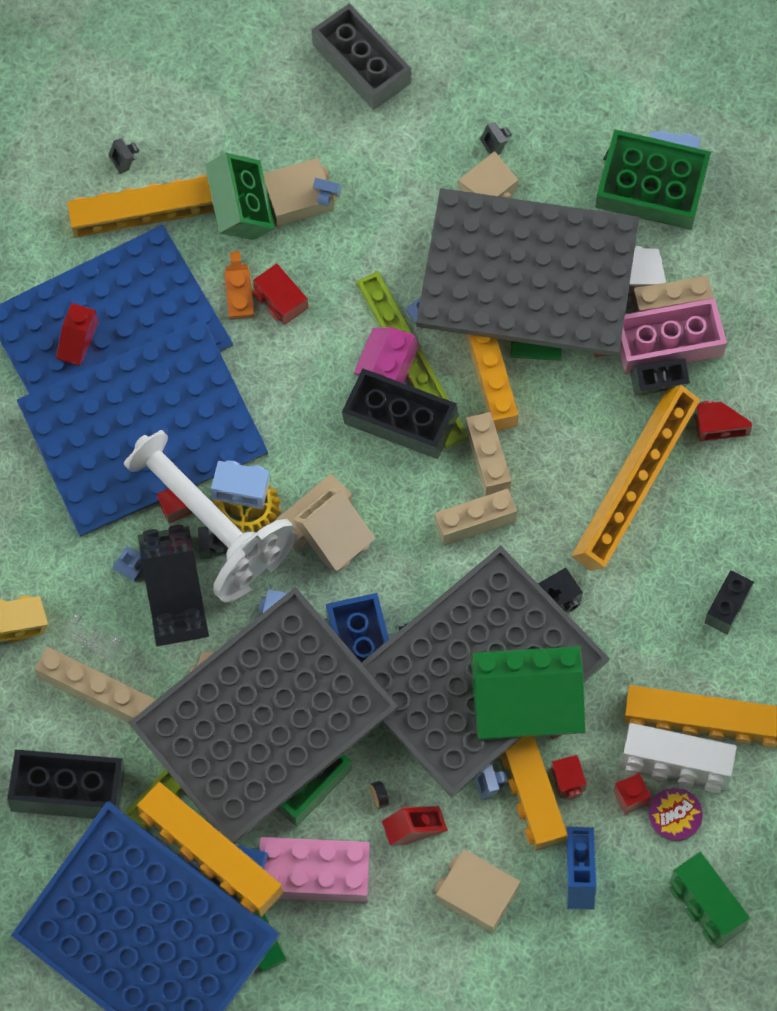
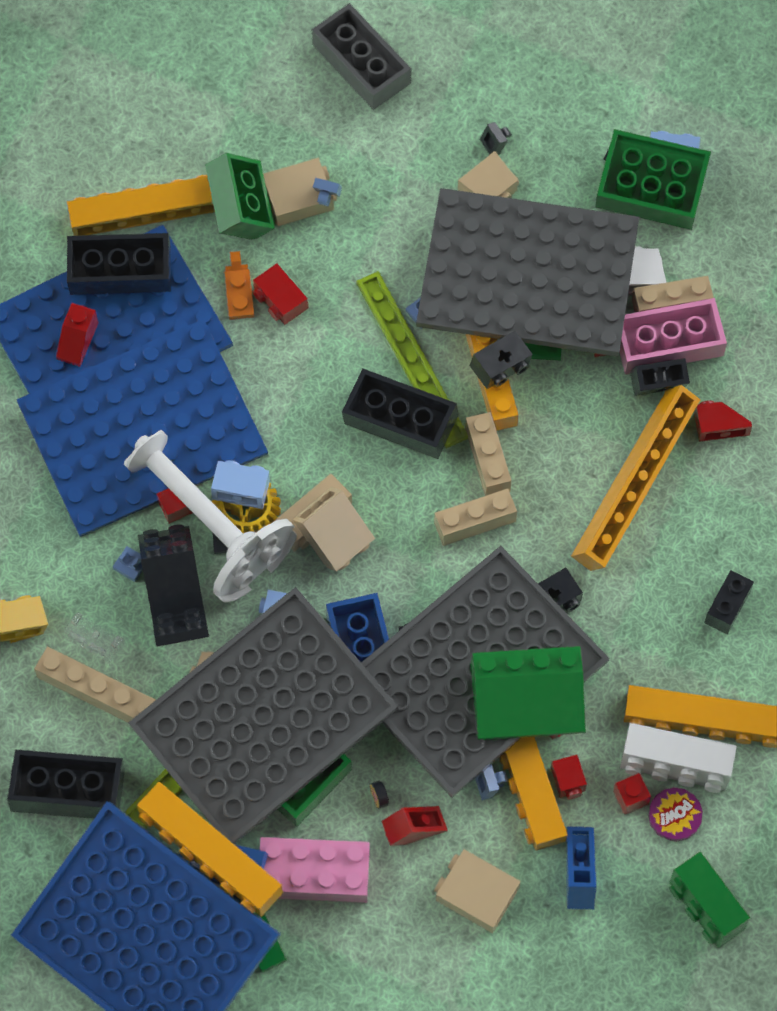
black tile [108,138,140,174] -> none
black tile [198,526,224,559] -> none
dark pink slope [354,327,420,383] -> none
none -> black brick [67,233,171,295]
none -> black brick [469,331,533,389]

